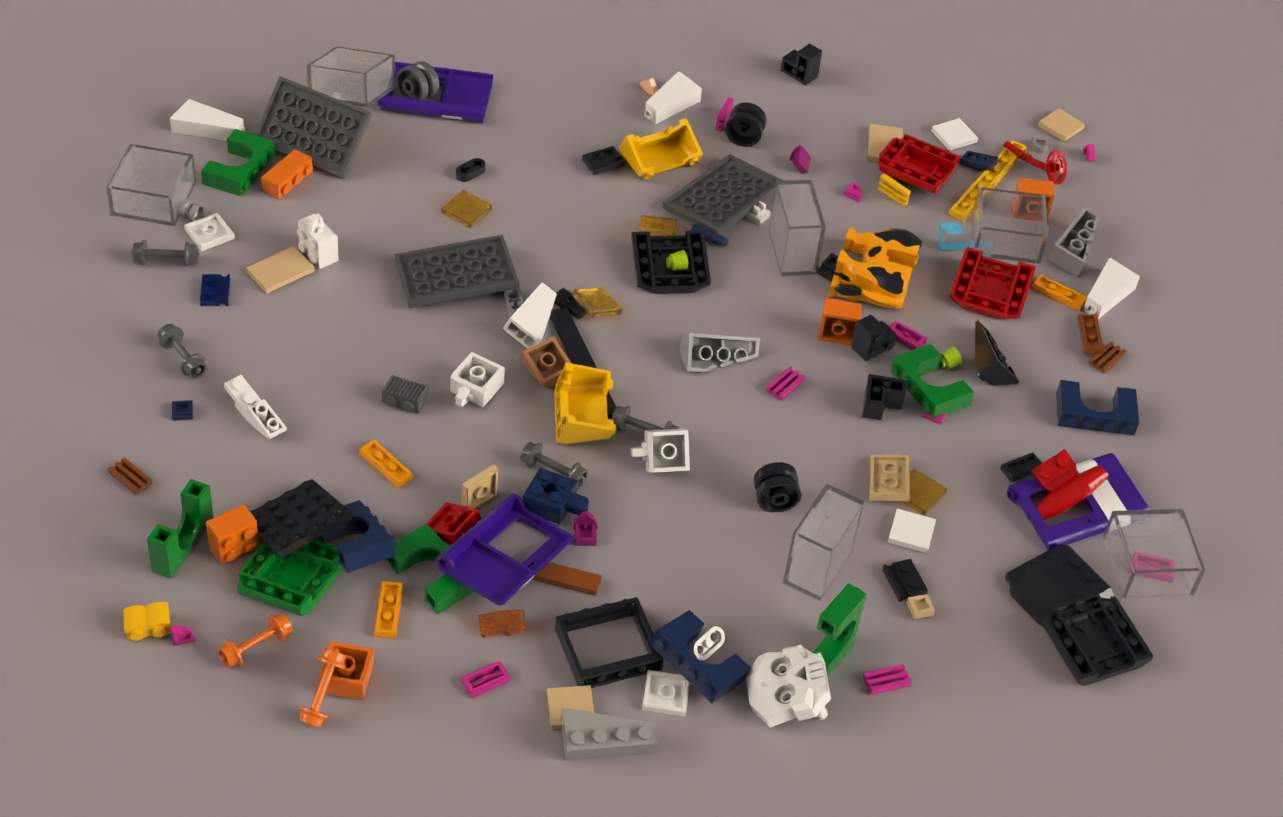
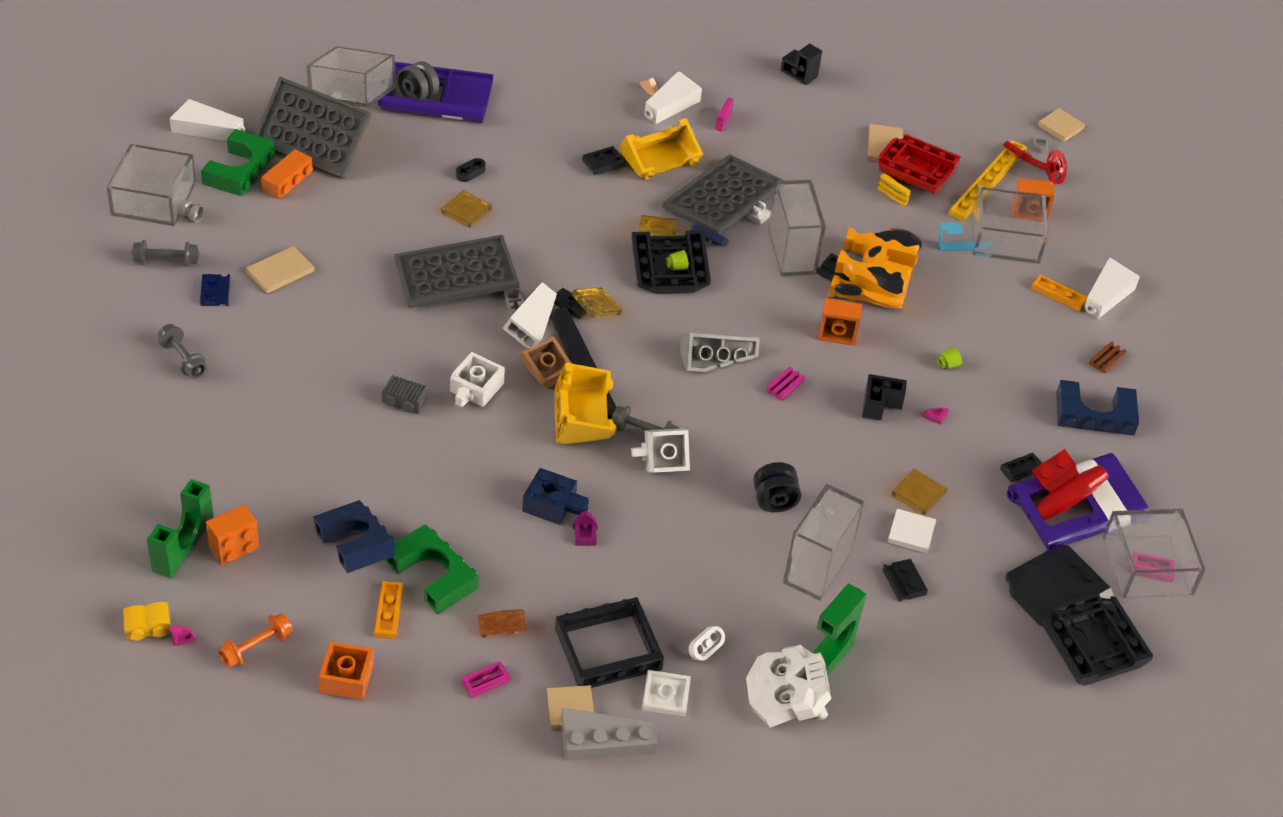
dark orange tile [108,457,152,495] -> none
dark blue tile [172,400,193,421] -> none
white tile [184,213,235,251] -> none
white slope [224,375,287,439] -> none
green wedge [236,540,344,616] -> none
black plate [250,479,353,559] -> none
white hinge [297,213,339,269] -> none
orange piece [299,648,347,727] -> none
light orange tile [359,439,414,488] -> none
red plate [426,502,481,545] -> none
dark purple piece [436,494,575,605] -> none
tan tile [461,464,498,509] -> none
dark grey piece [520,442,588,489] -> none
dark orange tile [535,562,602,596] -> none
dark blue arch [650,610,751,704] -> none
black wheel [725,102,767,147] -> none
magenta tile [789,145,811,174] -> none
dark pink tile [844,182,862,202] -> none
black brick [851,314,897,361] -> none
dark pink tile [863,664,912,695] -> none
tan tile [869,455,910,501] -> none
dark pink tile [890,321,927,350] -> none
green arch [891,344,974,419] -> none
tan plate [907,594,935,619] -> none
white tile [931,118,978,151] -> none
red wedge [949,246,1036,319] -> none
dark blue plate [960,151,999,171] -> none
black wedge [975,320,1019,385] -> none
light grey wedge [1047,207,1100,277] -> none
dark orange tile [1078,314,1104,354] -> none
dark pink tile [1083,144,1095,161] -> none

